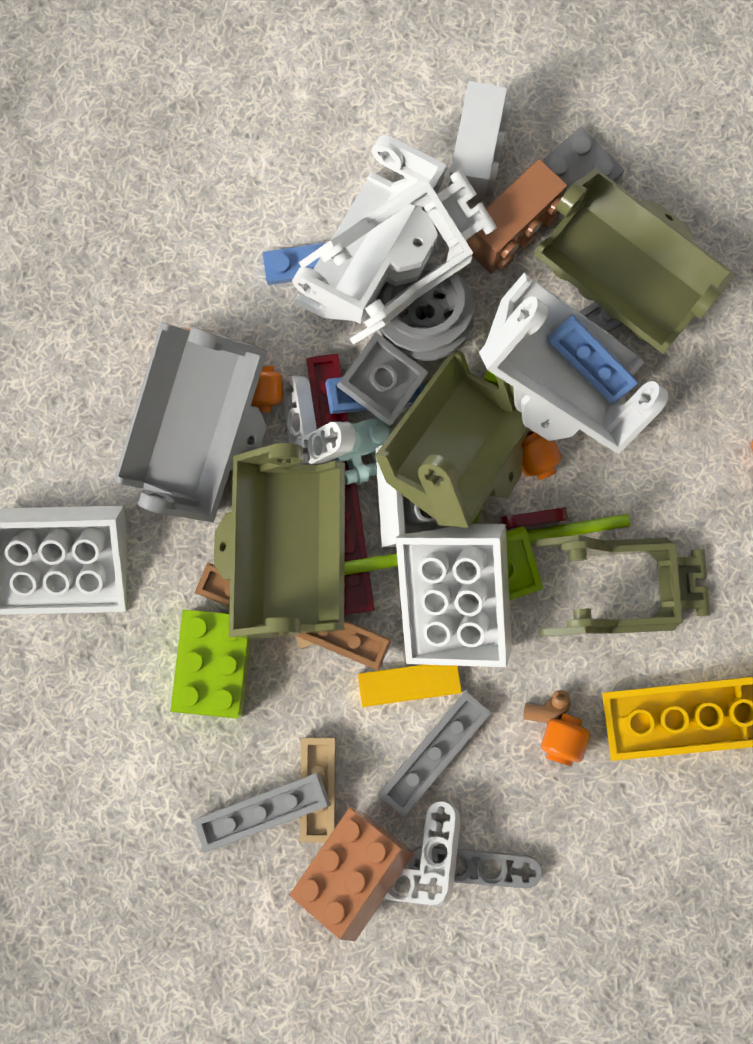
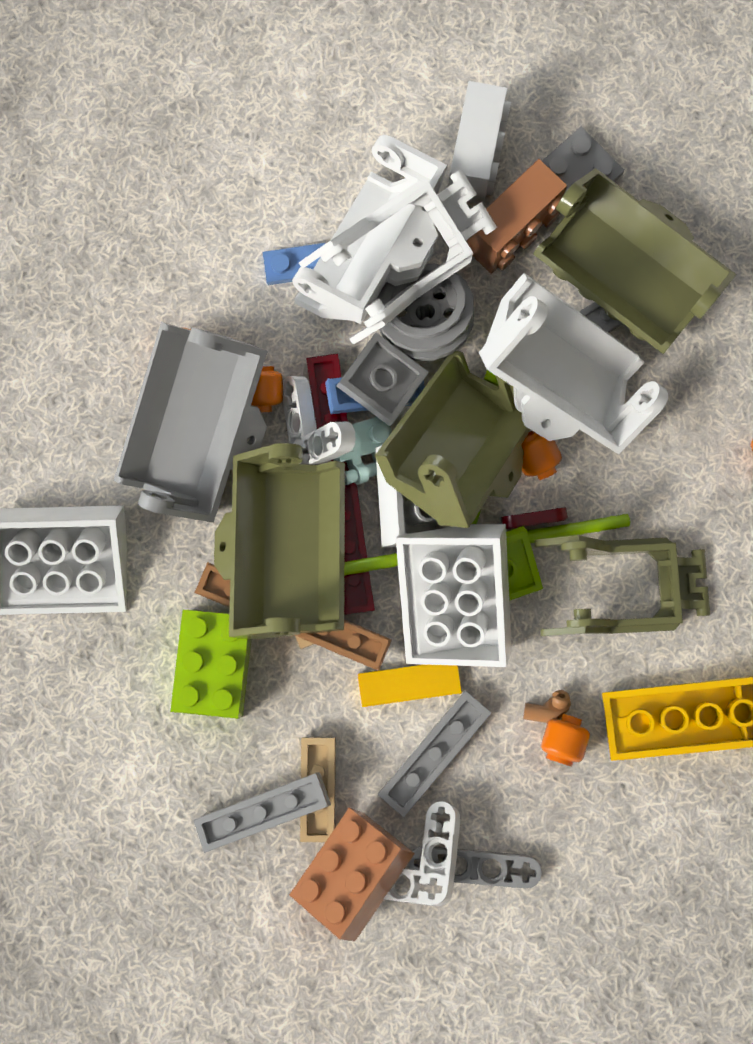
medium blue plate [547,314,638,405] -> none

